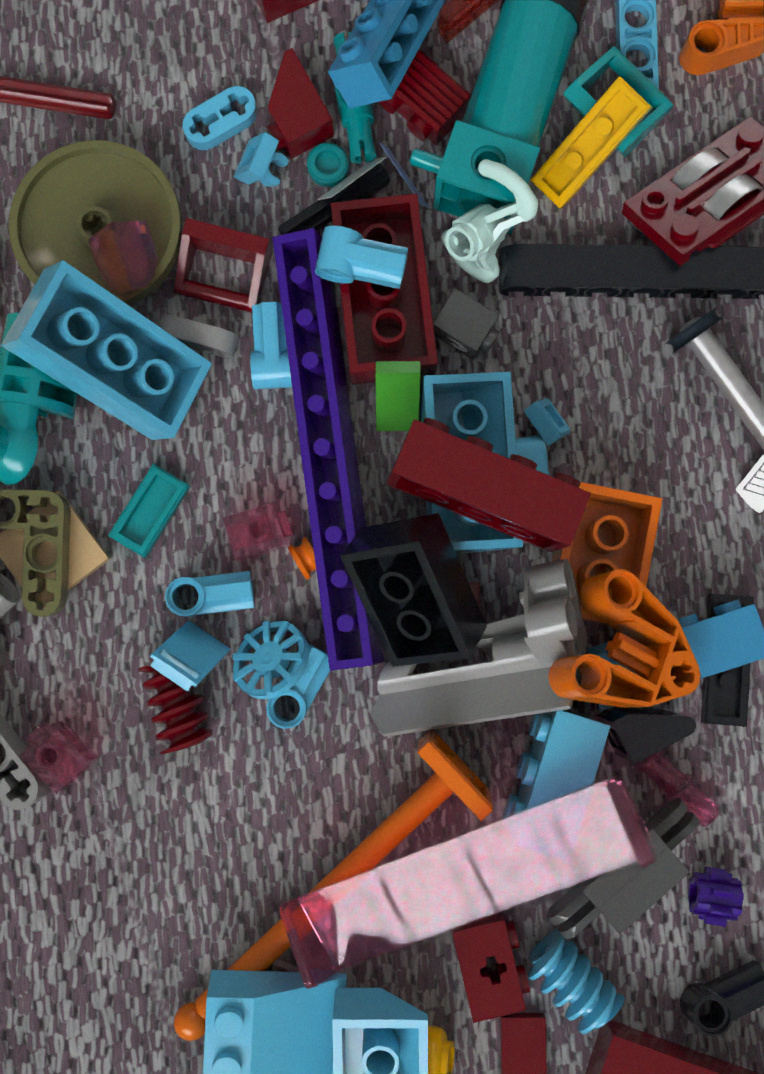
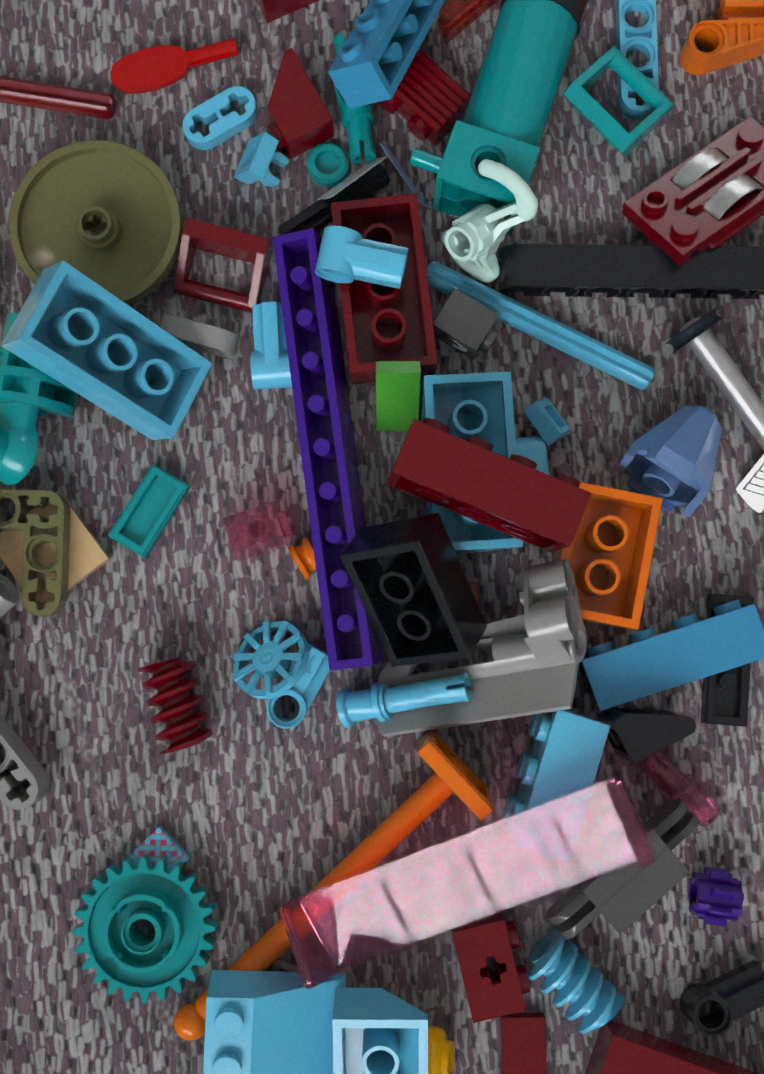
clear pink brick [20,720,98,794] -> none
clear pink brick [88,220,157,294] -> none
medium azure piece [150,620,231,692] -> none
medium azure piece [165,571,255,617] -> none
yellow tile [530,76,653,209] -> none
orange connector [548,569,701,708] -> none
none -> teal gear [72,853,218,1004]
none -> red piece [110,38,239,94]
none -> medium azure tile [129,825,191,869]
none -> medium azure pin [336,672,473,728]
none -> medium azure axle [426,261,655,390]
none -> medium blue cone [616,405,722,516]

